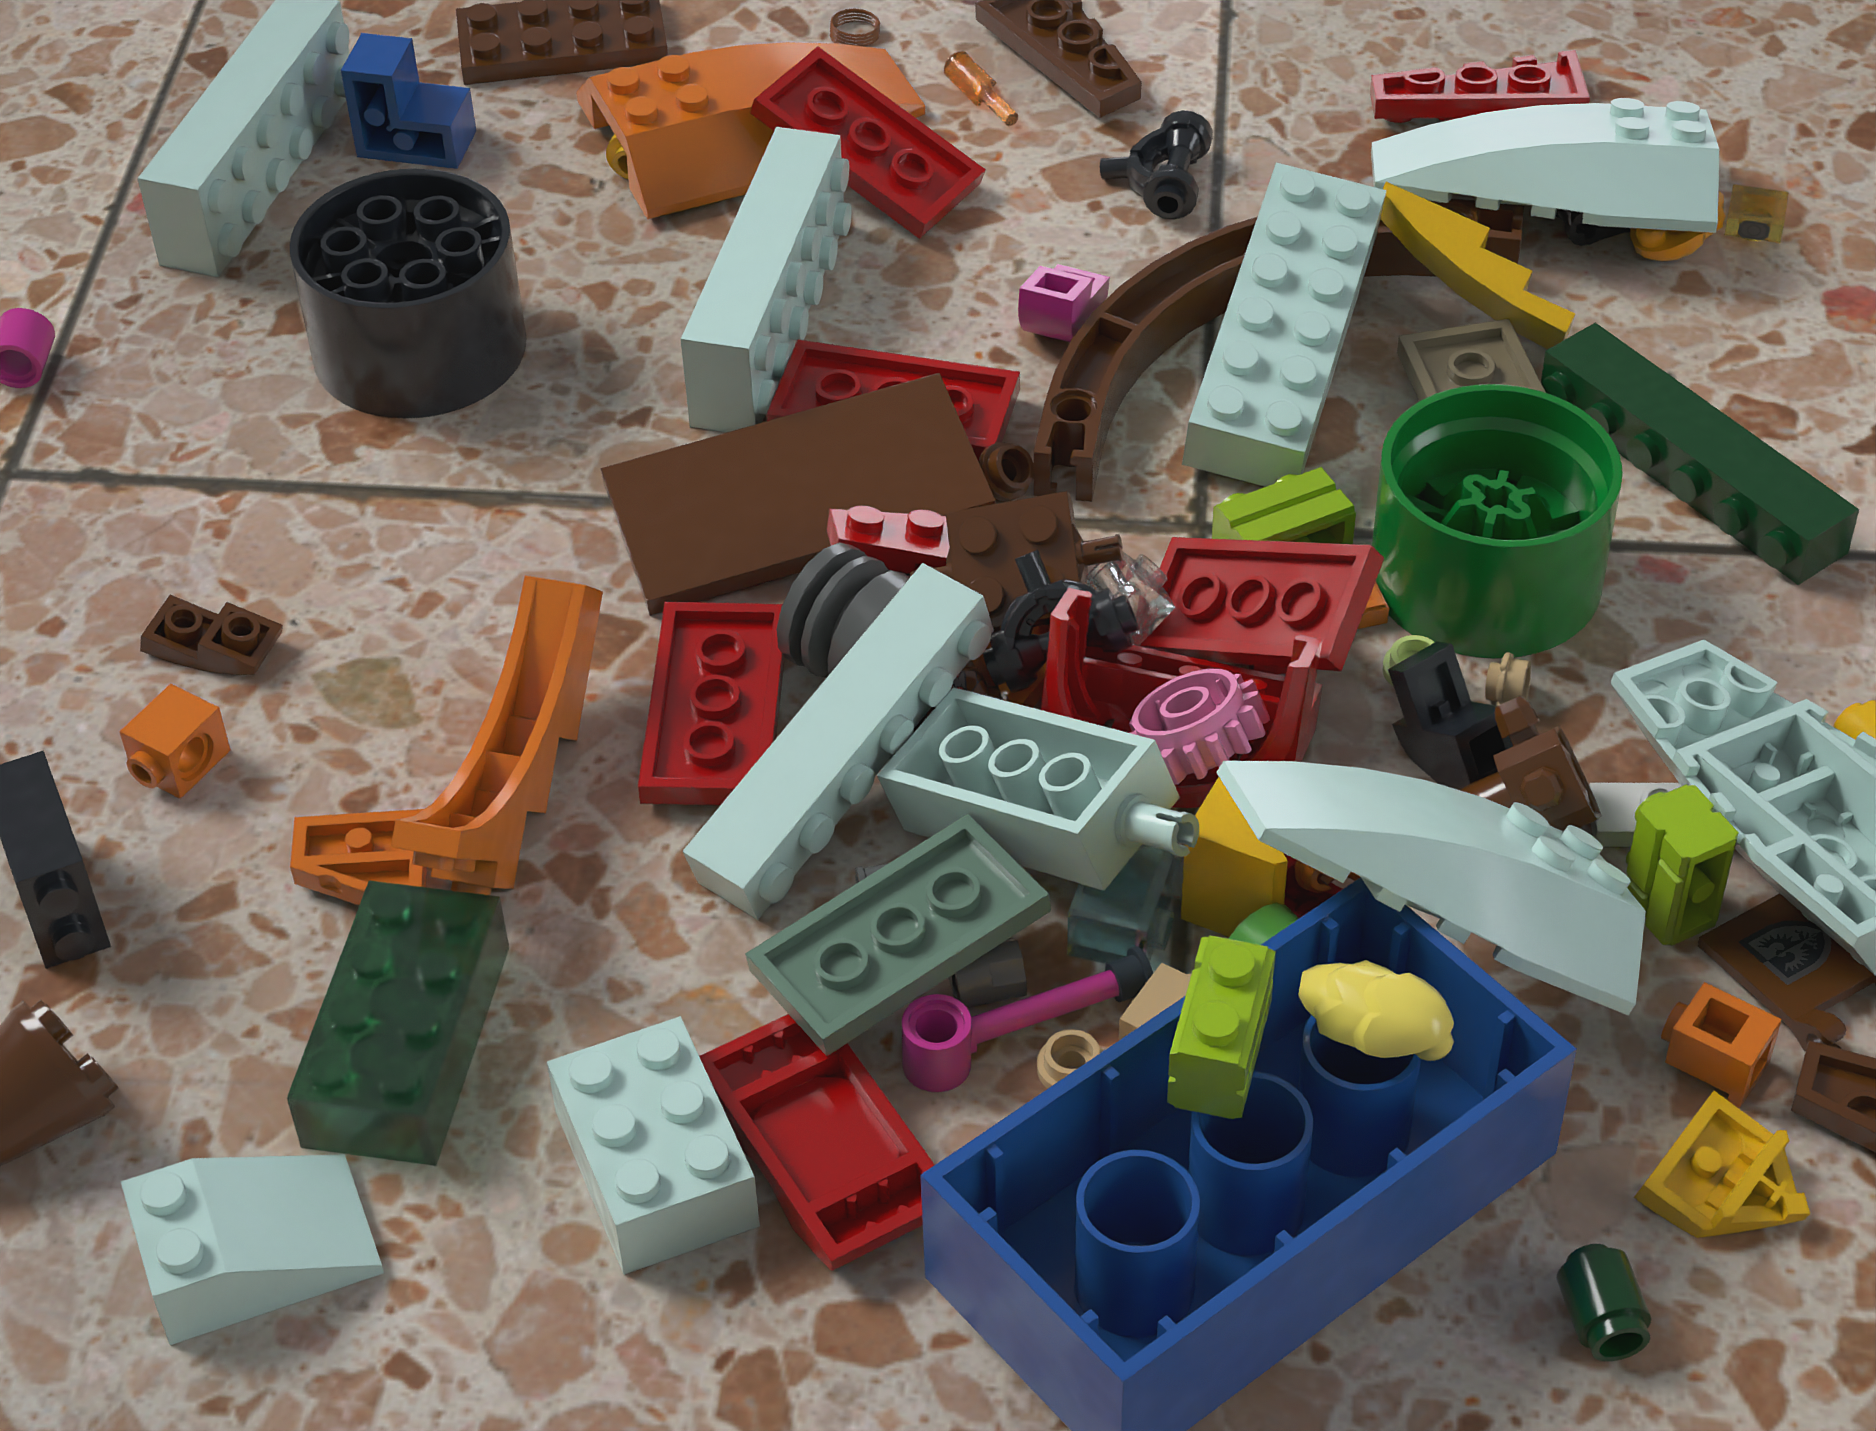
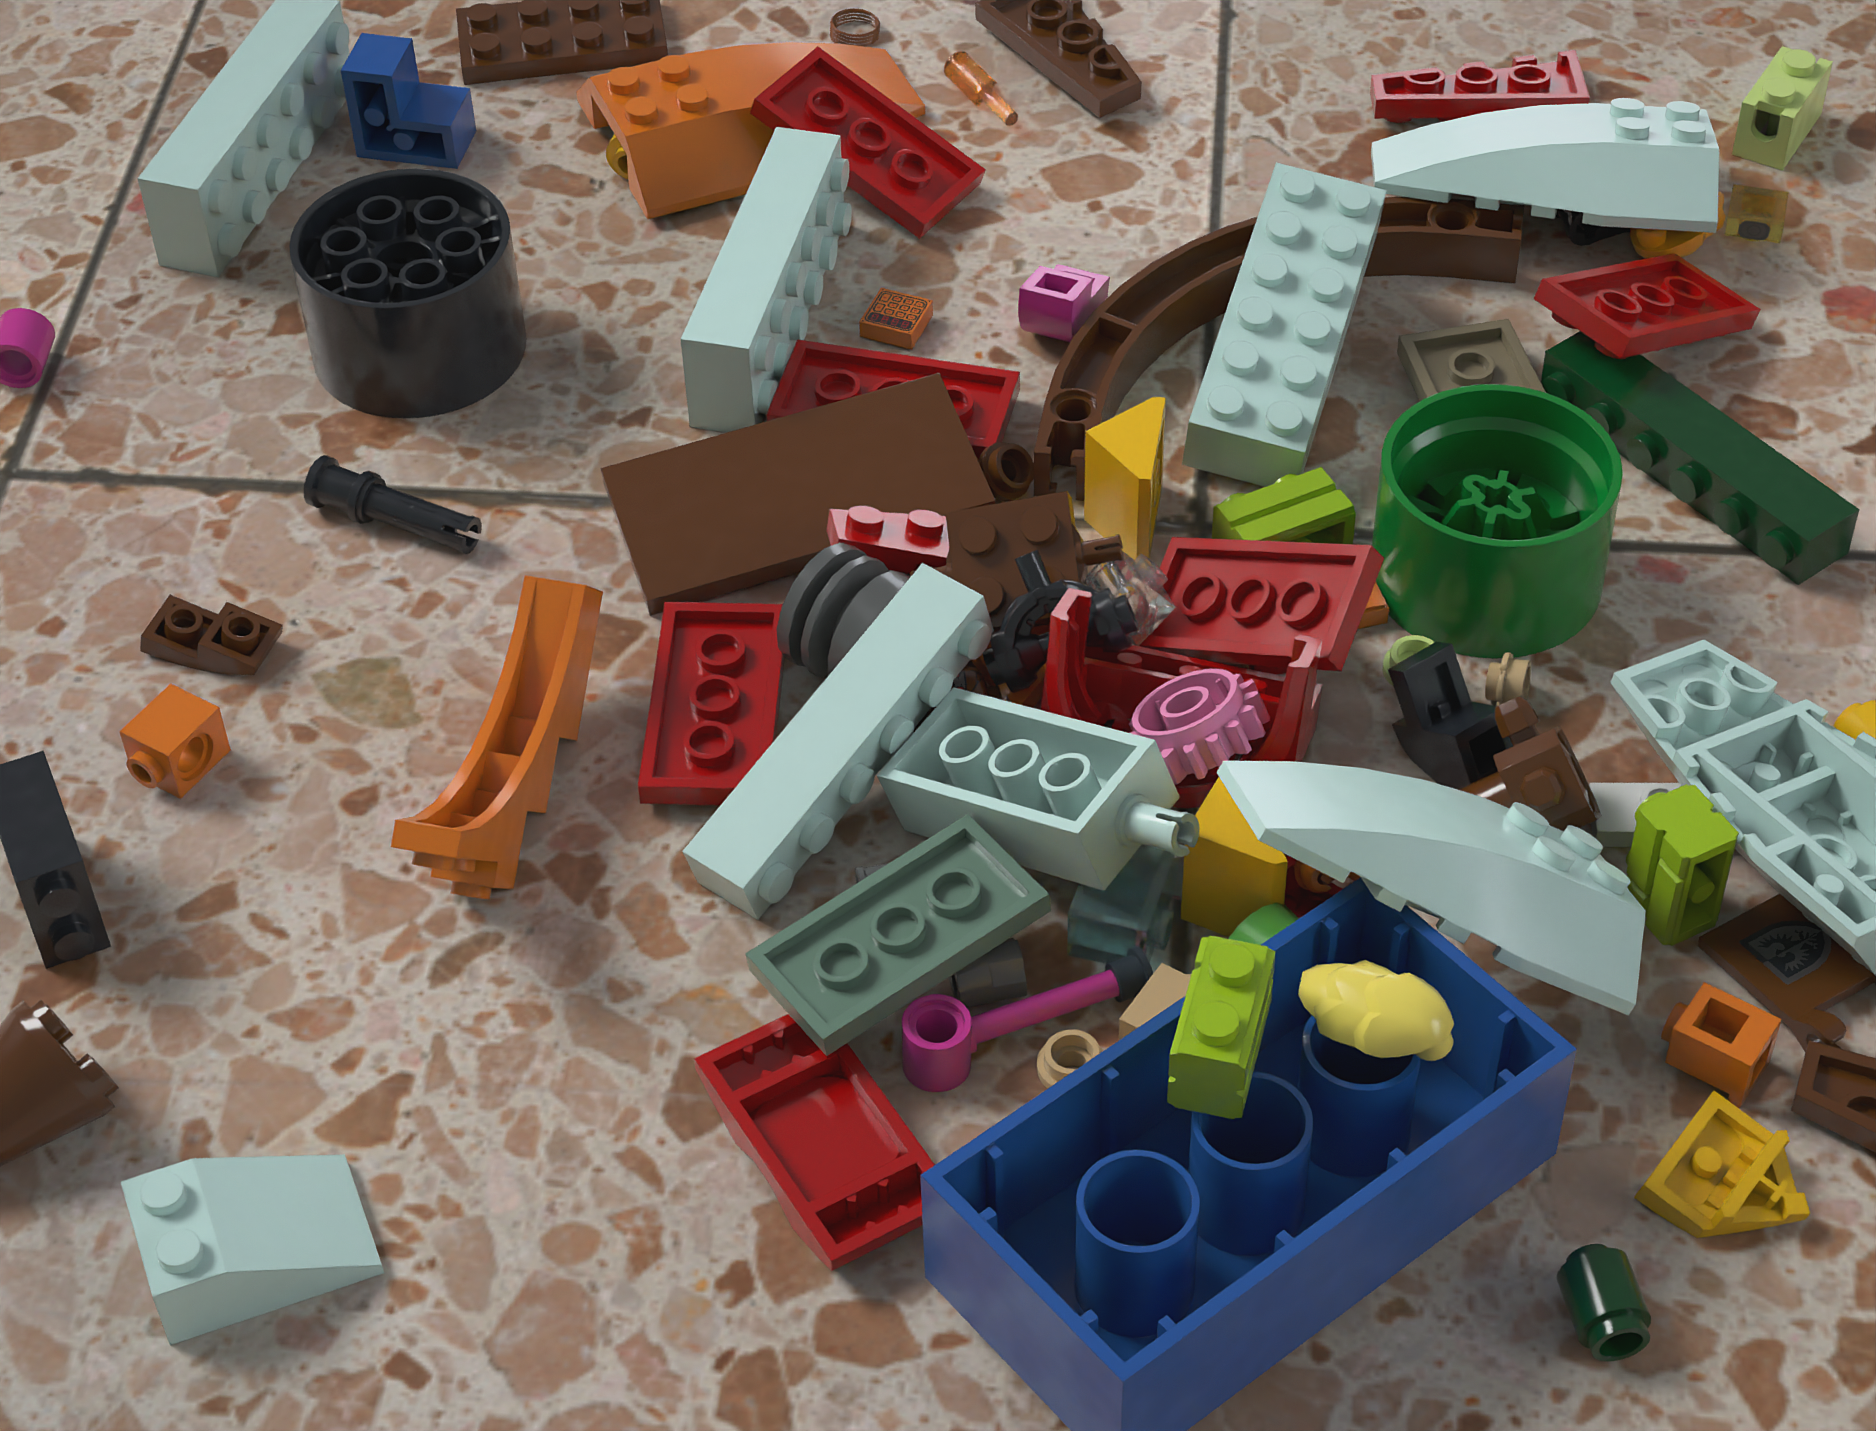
clear green brick [287,880,509,1166] -> none
orange wing [290,809,427,923] -> none
light aqua brick [547,1016,760,1275] -> none
black piece [1100,110,1213,220] -> none
yellow slope [1380,182,1576,349] -> none
none -> black pin [303,455,482,554]
none -> orange tile [859,288,933,350]
none -> yellow slope [1084,397,1166,568]
none -> red plate [1534,254,1761,359]
none -> yellowish green brick [1732,46,1833,171]

